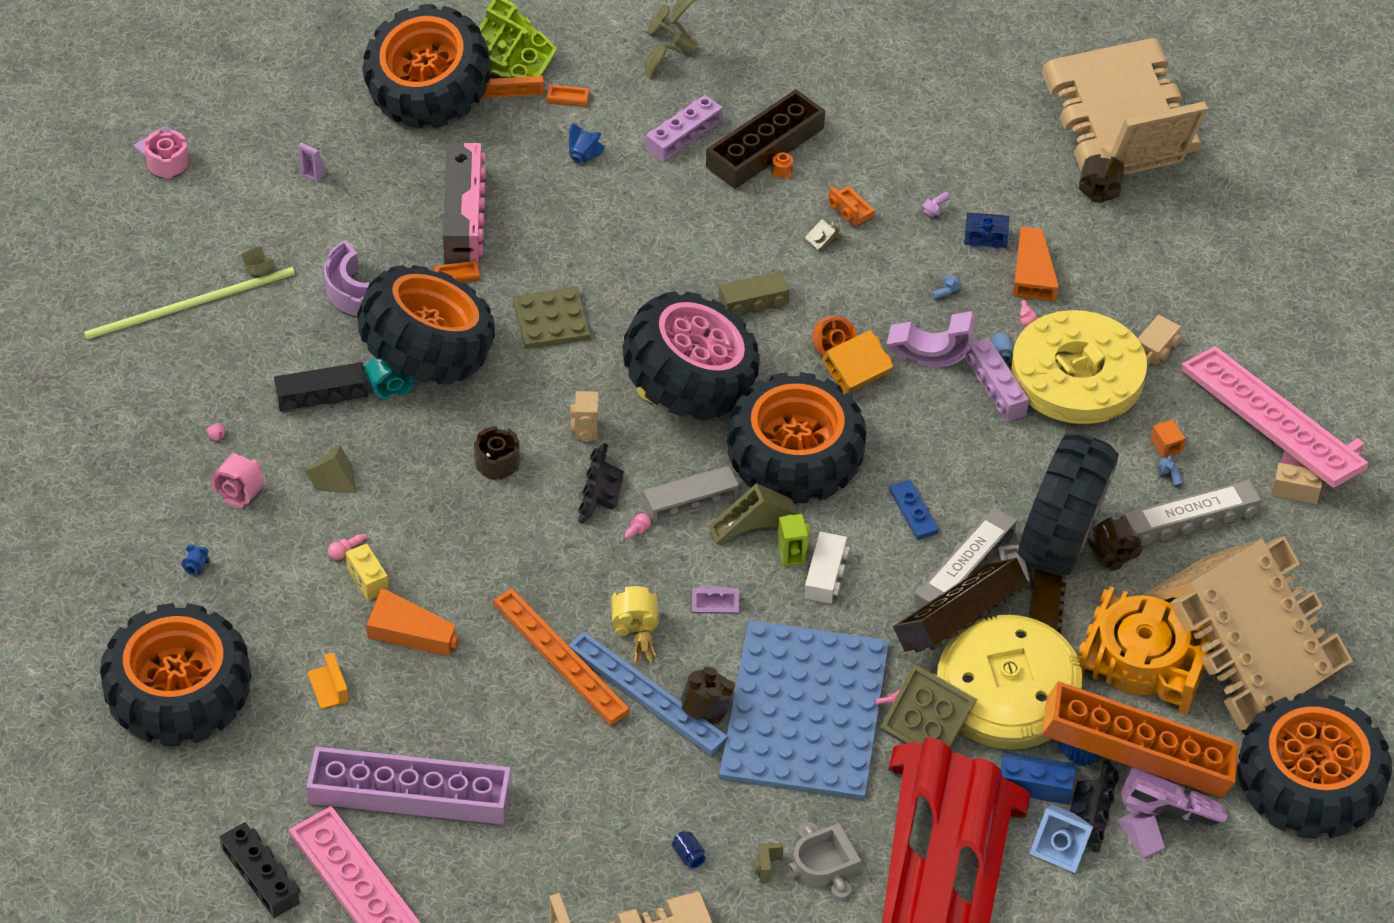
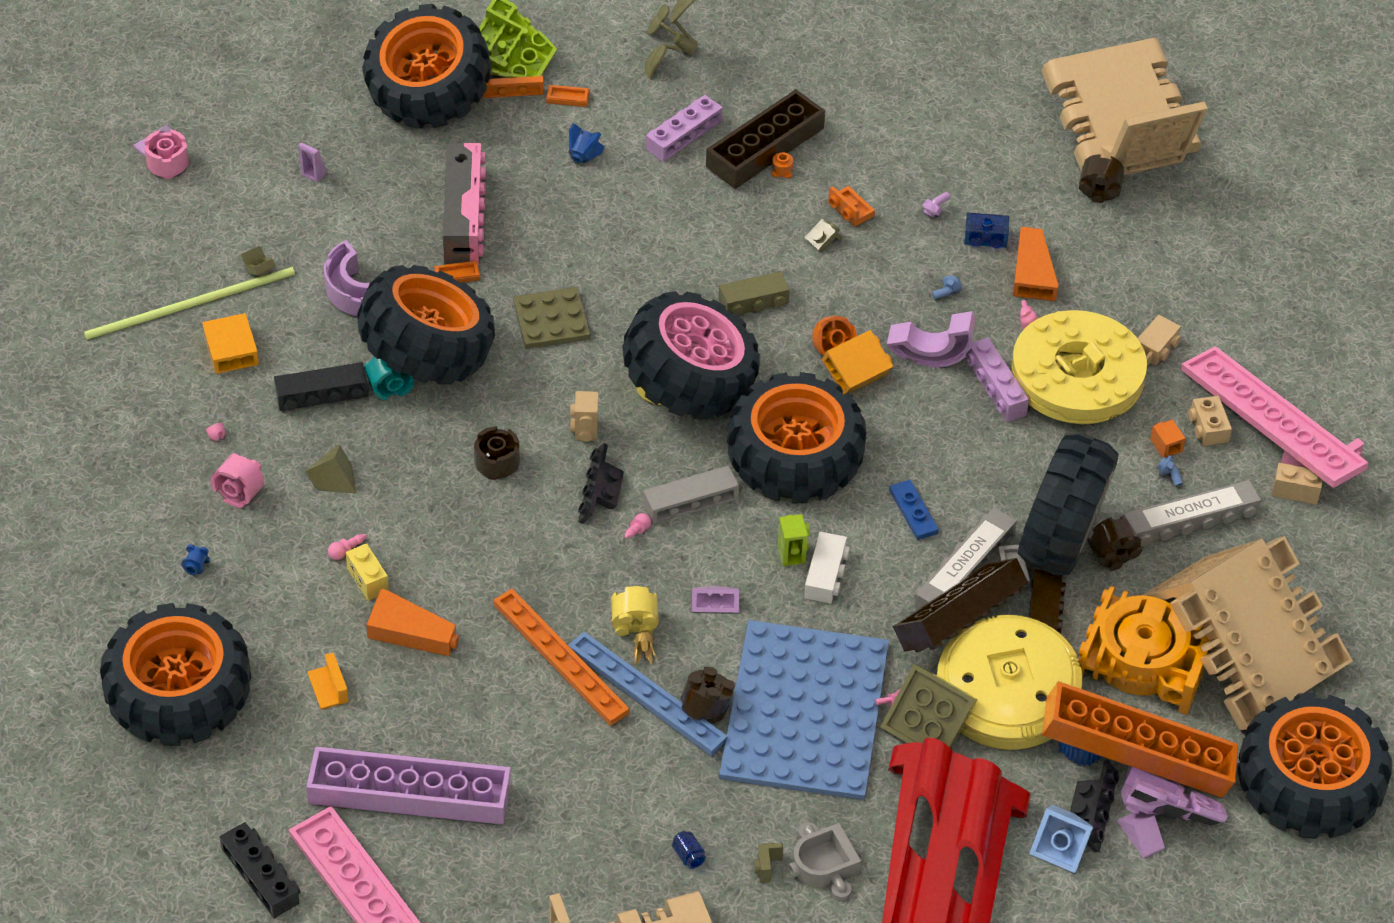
olive arch [709,483,798,545] -> none
medium blue brick [991,333,1014,365] -> none
blue slope [1000,751,1075,805] -> none
none -> light orange brick [202,313,259,374]
none -> tan brick [1188,396,1232,446]

